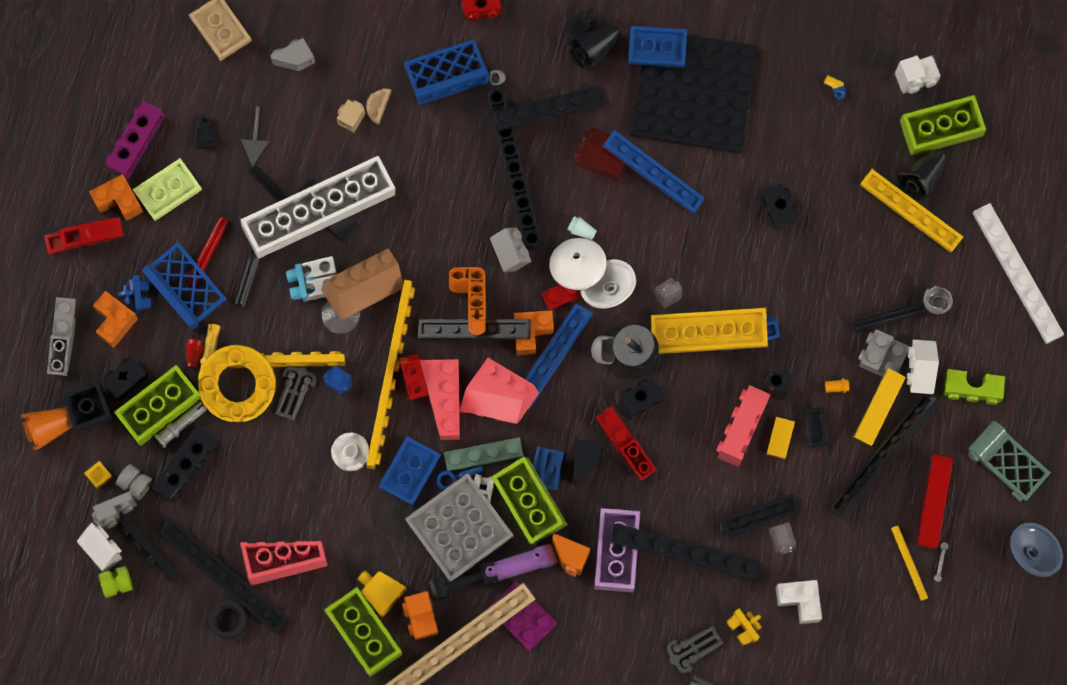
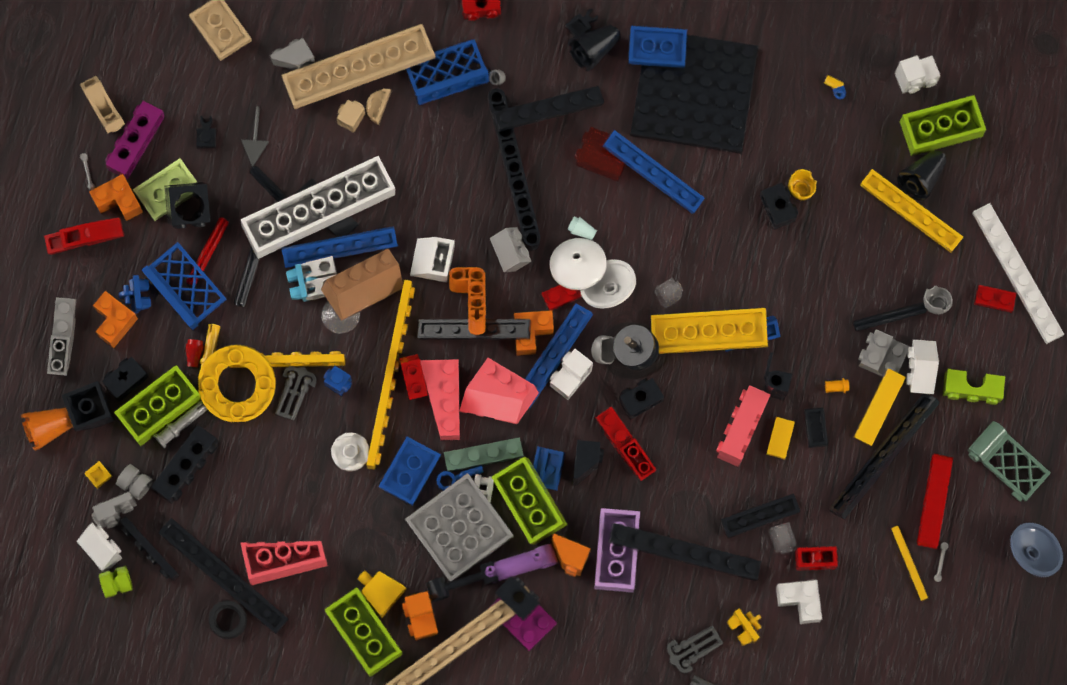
none -> tan arch [80,76,125,133]
none -> light grey hinge [80,153,95,190]
none -> black brick [164,182,210,229]
none -> tan plate [282,24,435,109]
none -> blue plate [282,226,398,268]
none -> white slope [410,237,455,282]
none -> black brick [495,576,540,622]
none -> white brick [550,349,593,400]
none -> yellow hair [788,169,817,200]
none -> red brick [795,546,838,571]
none -> red plate [974,285,1016,313]

